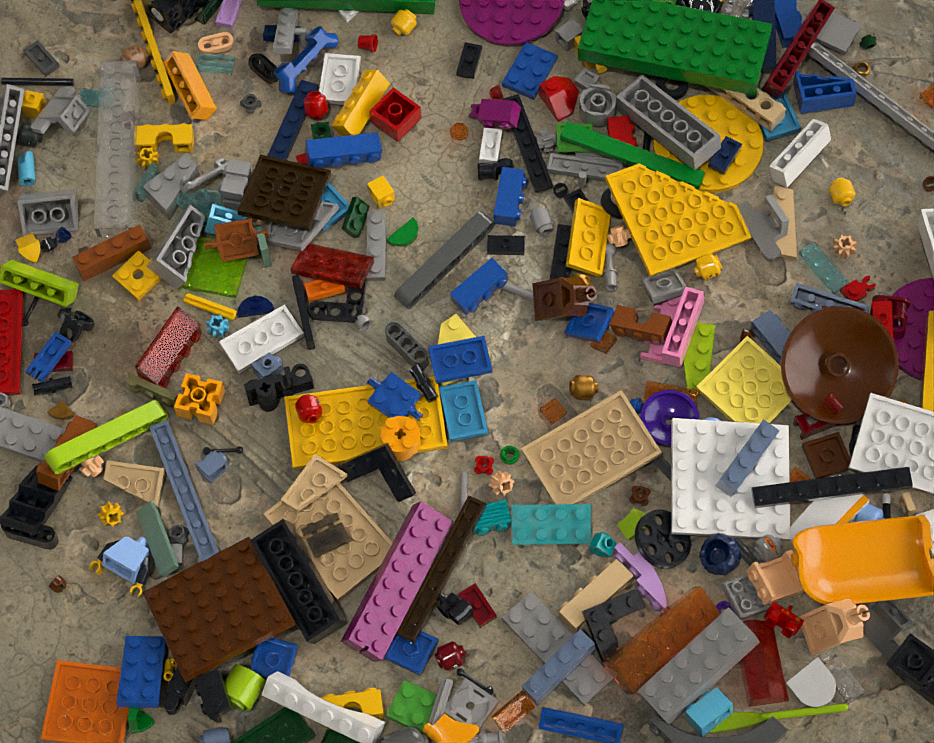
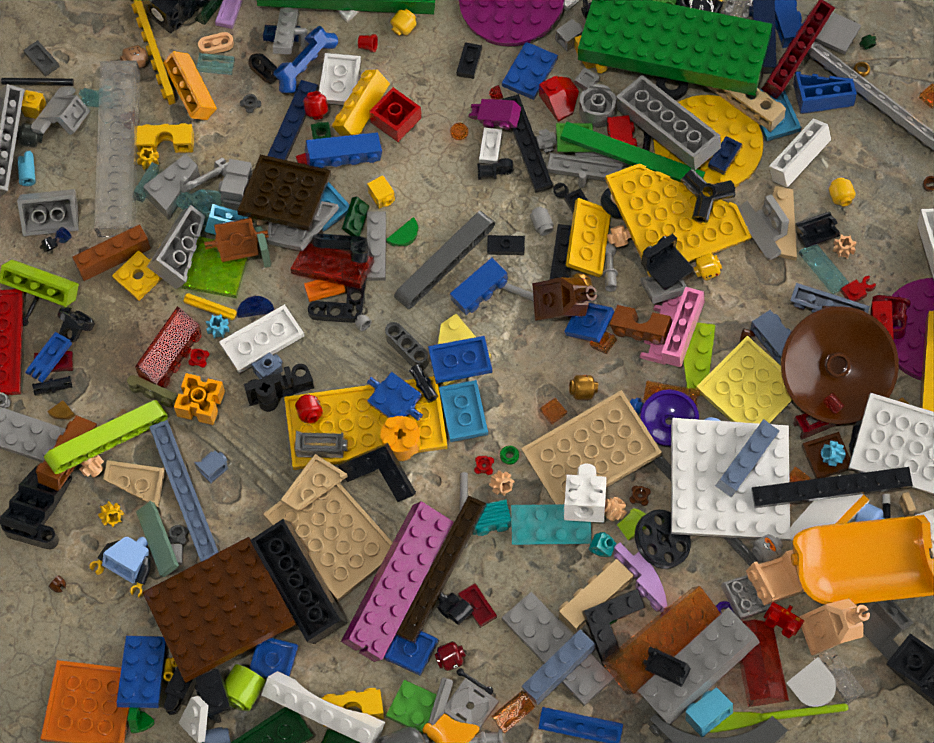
yellow tile [15,233,40,262] -> none
black hinge [203,446,243,455] -> none
black tile [292,274,315,350] -> none
clear smoke plate [300,513,351,558] -> none
blue brick [493,167,527,227] -> none
dark blue hair [699,533,740,575] -> none
none -> white wing [179,696,208,743]
none -> red plate [188,349,209,368]
none -> dark grey window [295,431,348,458]
none -> black beam [313,234,368,263]
none -> white brick [564,464,606,522]
none -> light nougat gear [604,497,627,521]
none -> black bracket [641,233,693,290]
none -> black hinge [643,646,691,687]
none -> black piece [680,169,736,223]
none -> black hinge [795,211,840,248]
none -> medium azure gear [821,441,846,466]

